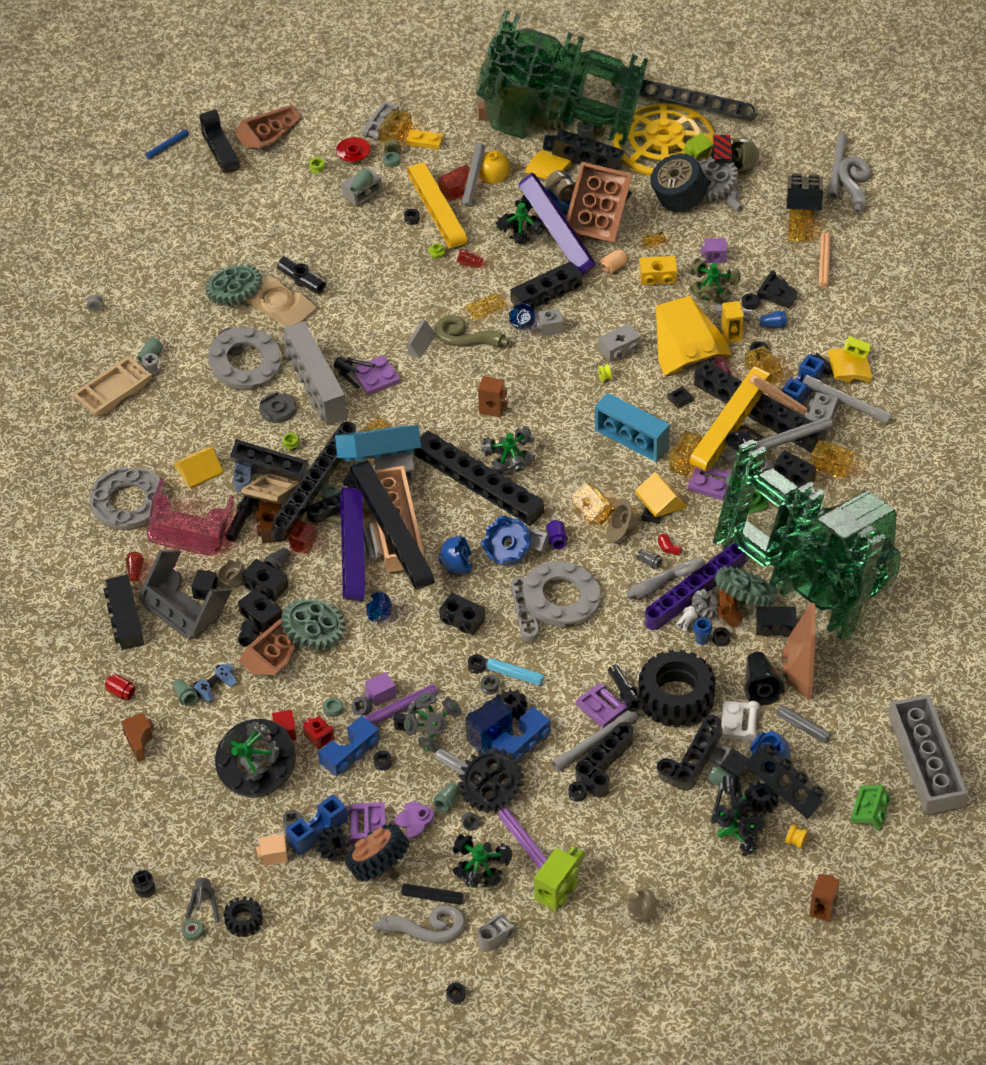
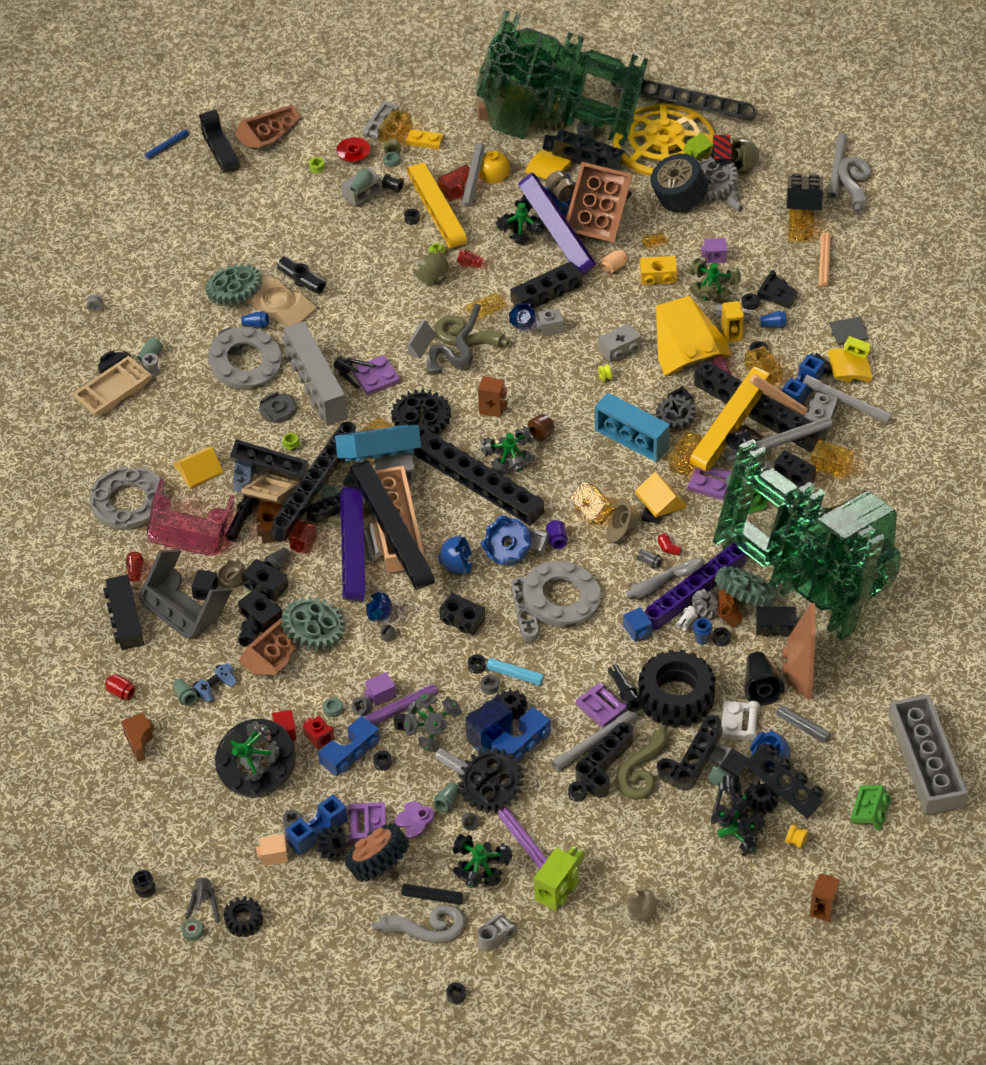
none -> black plate [98,351,131,374]
none -> blue cone [241,311,269,329]
none -> dark grey hinge [380,625,396,642]
none -> black bush [382,174,404,193]
none -> black gear [391,389,451,437]
none -> olive cylinder [413,249,449,284]
none -> dark grey animal [427,304,481,374]
none -> reddish brown head [527,414,554,441]
none -> olive plant [617,725,669,800]
none -> blue brick [623,607,652,642]
none -> dark grey gear [656,394,696,432]
none -> dark grey piece [829,317,869,345]

